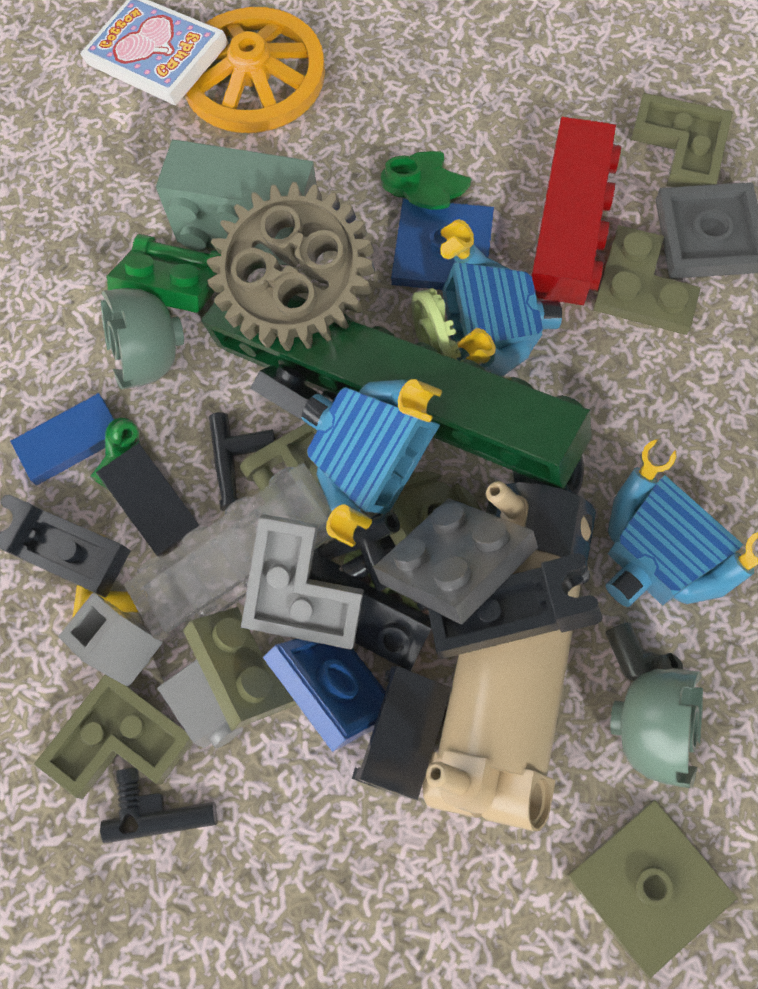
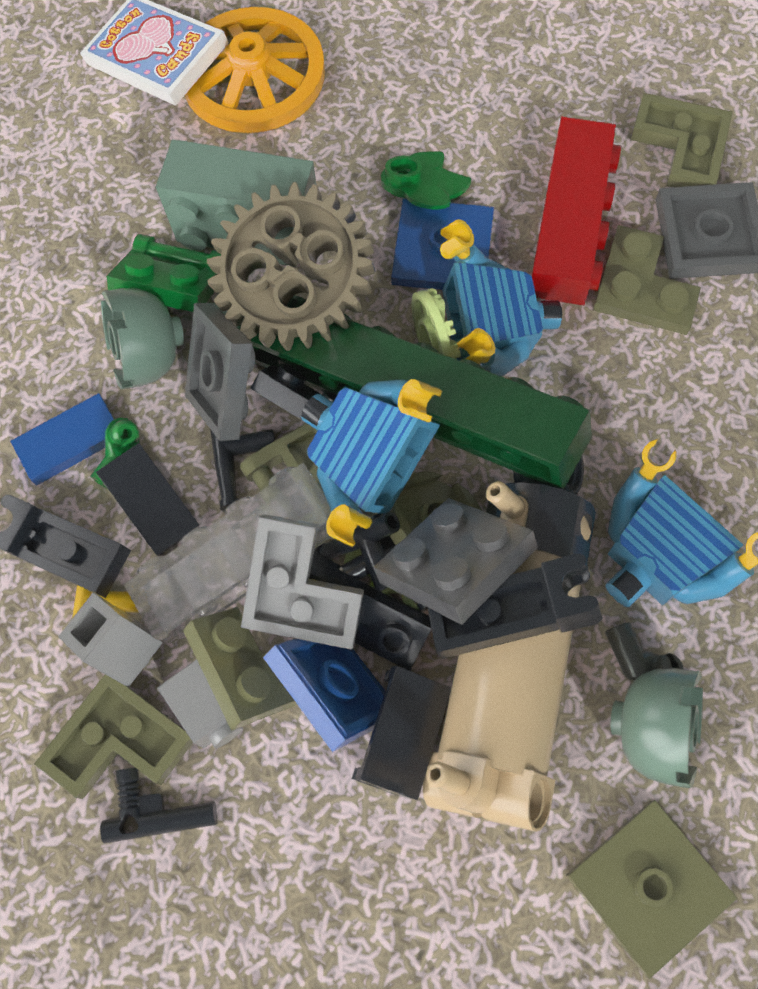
none -> dark grey plate [185,303,255,441]

